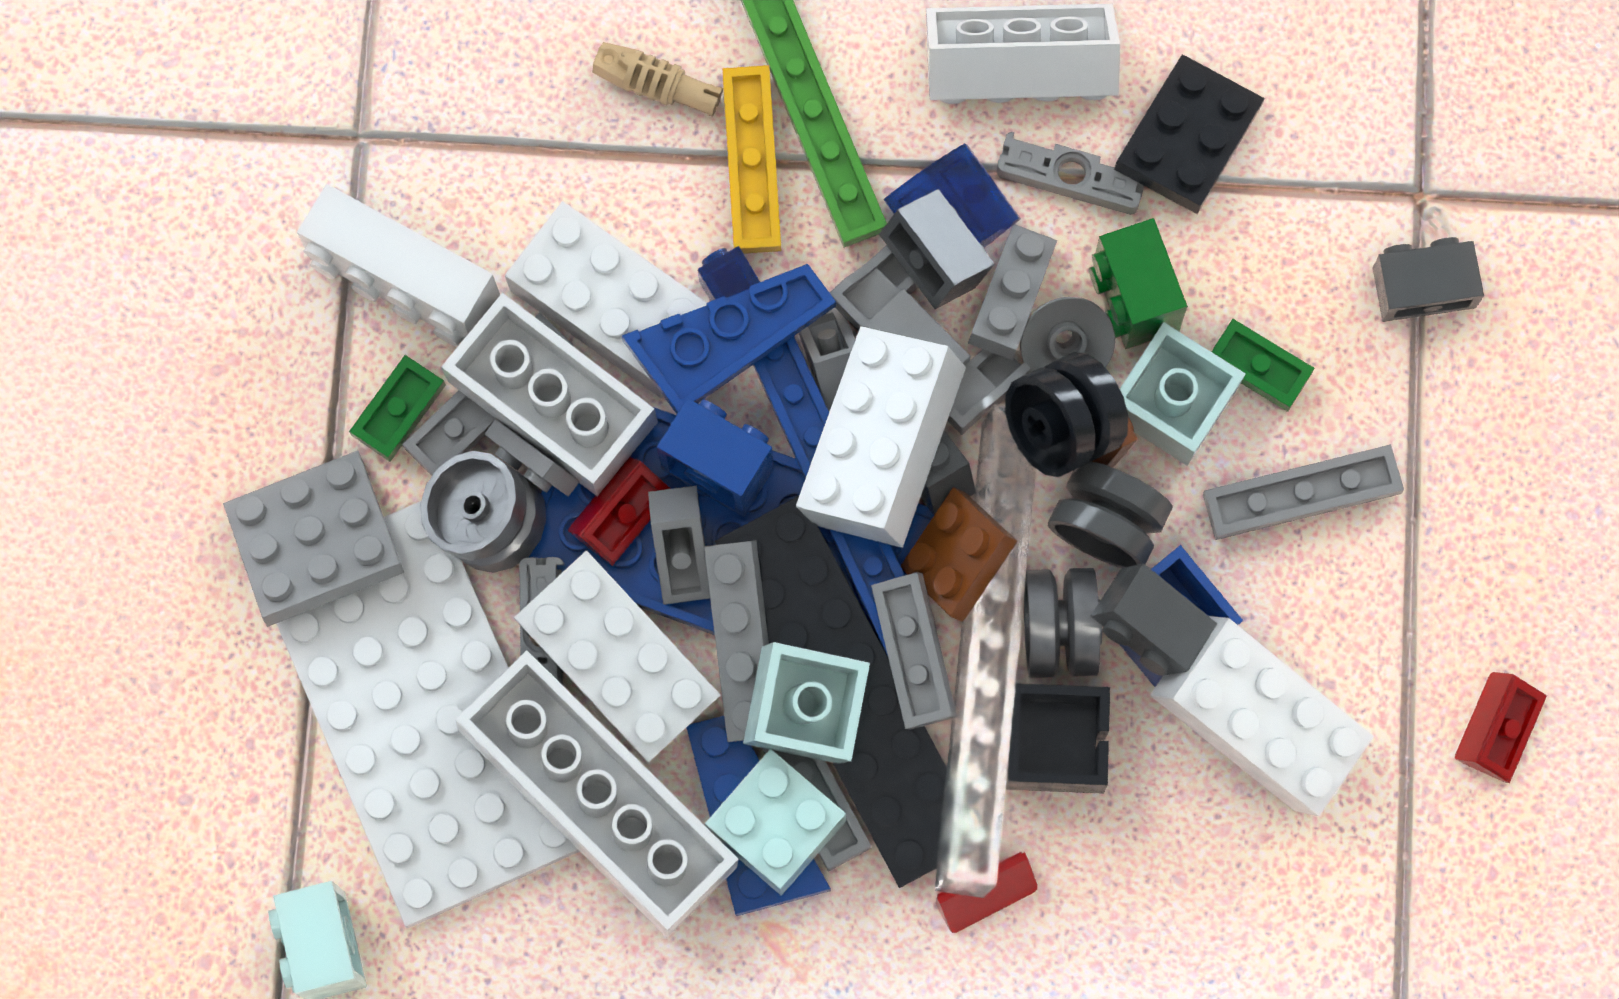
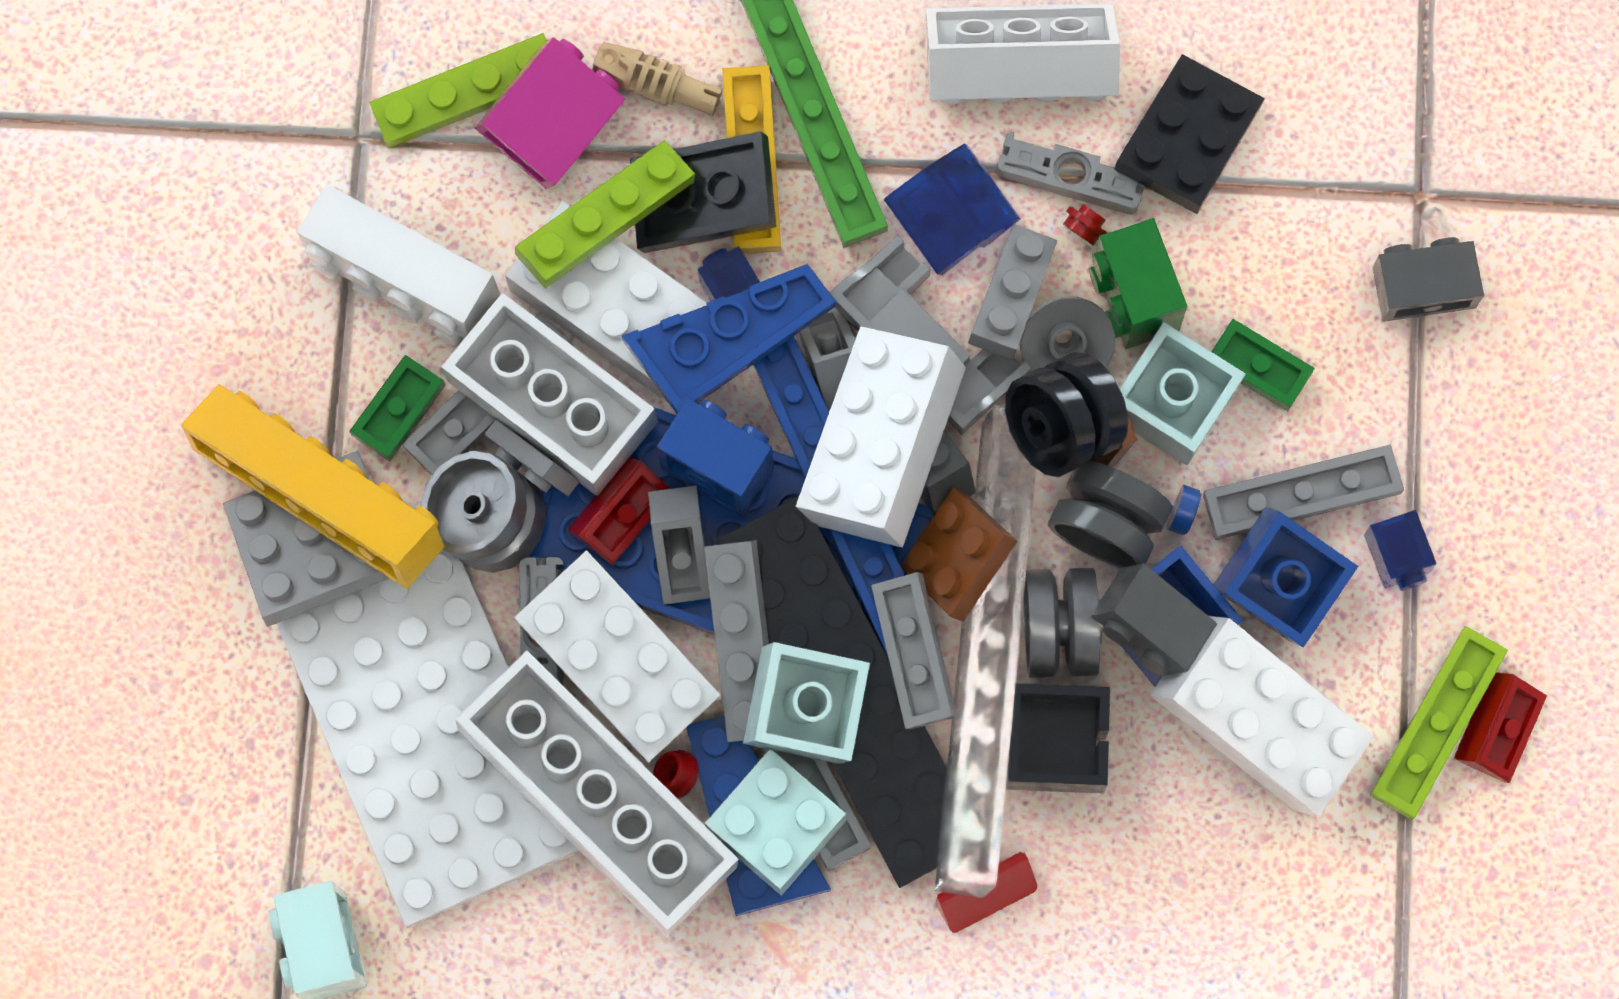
brick [879,189,995,309] -> none
none -> yellow brick [181,384,445,589]
none -> lime plate [369,33,547,149]
none -> dark pink brick [474,37,626,189]
none -> lime plate [515,140,695,289]
none -> black plate [629,131,776,253]
none -> red plate [653,750,699,799]
none -> red plate [1063,204,1108,246]
none -> blue tile [1167,484,1202,536]
none -> blue brick [1214,507,1359,648]
none -> clear blue brick [1364,510,1437,591]
none -> lime plate [1369,626,1508,820]

